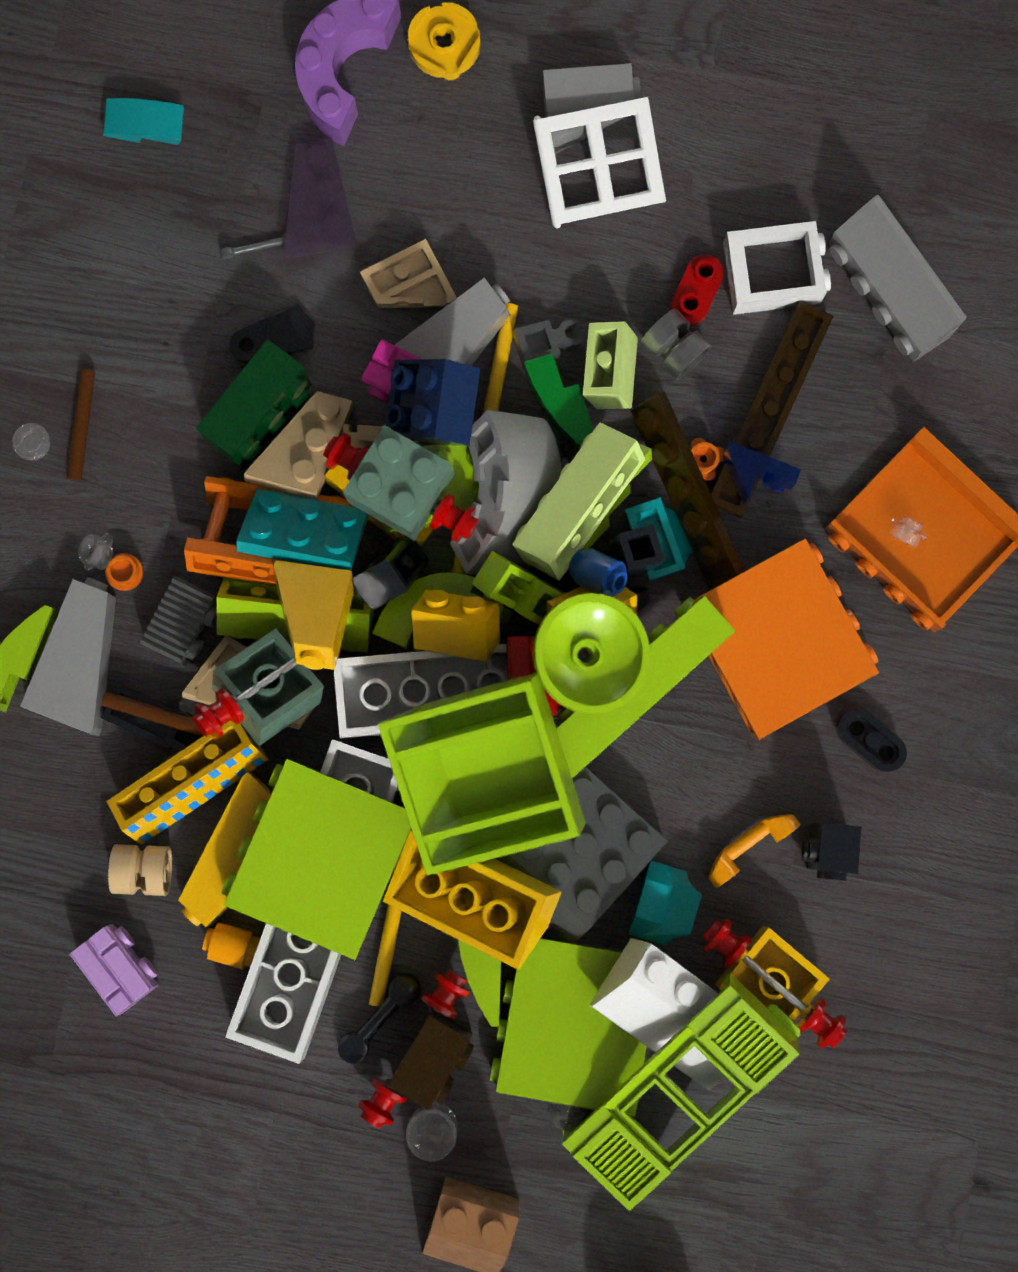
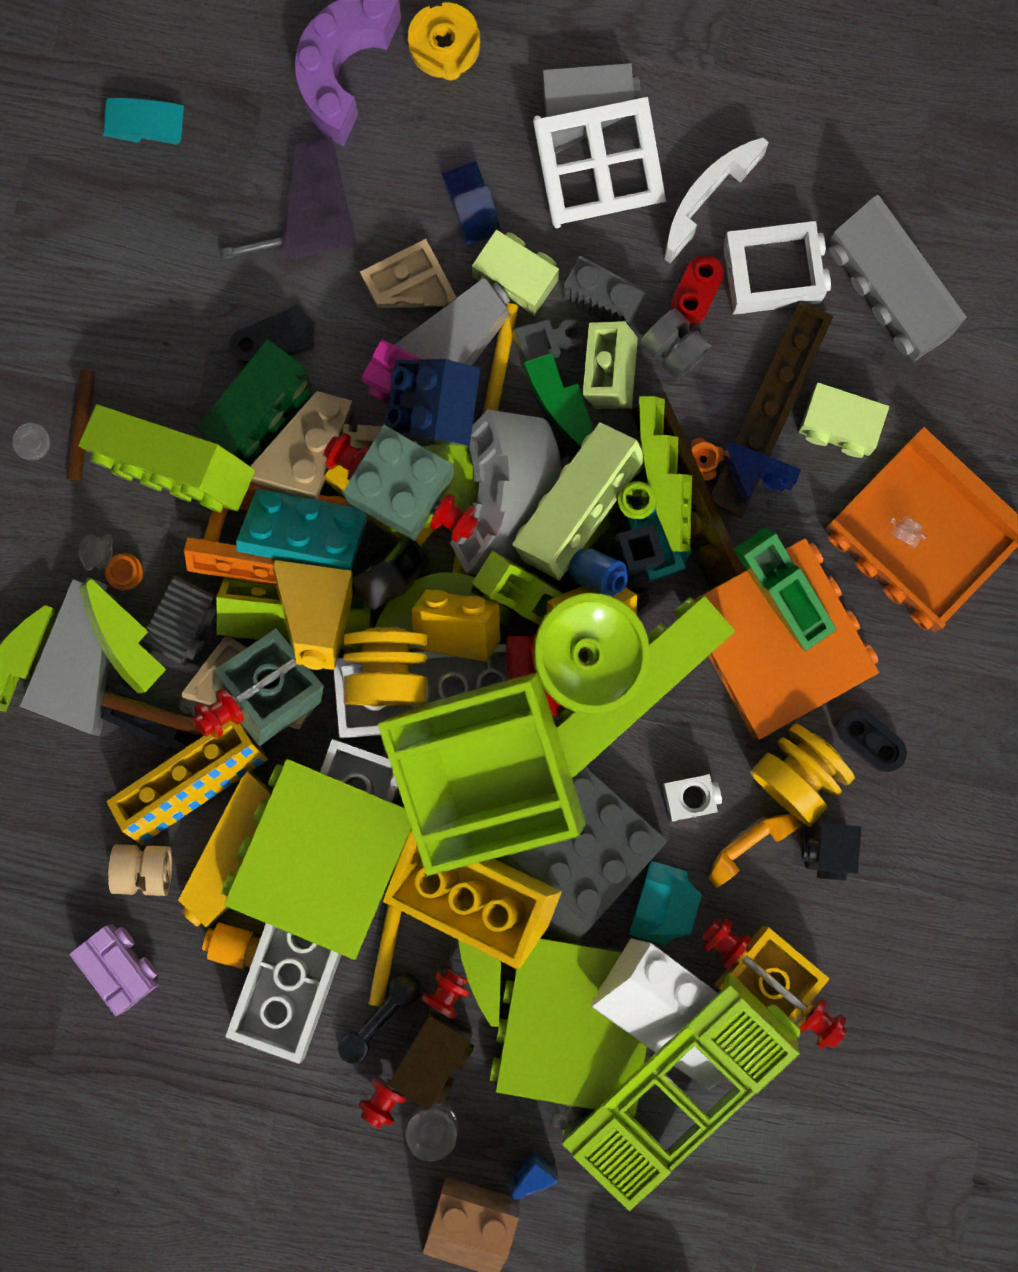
none -> lime brick [78,404,256,513]
none -> lime slope [79,579,166,694]
none -> yellow wheel [343,628,427,706]
none -> clear blue slope [442,161,501,245]
none -> yellowish green brick [472,230,559,316]
none -> blue slope [510,1151,559,1200]
none -> dark grey brick [563,256,646,327]
none -> lime cone [618,481,657,519]
none -> lime slope [639,396,692,552]
none -> white brick [662,774,722,822]
none -> white slope [664,138,769,263]
none -> green slope [733,527,837,652]
none -> yellow wheel [750,723,855,826]
none -> yellowish green brick [798,382,890,458]

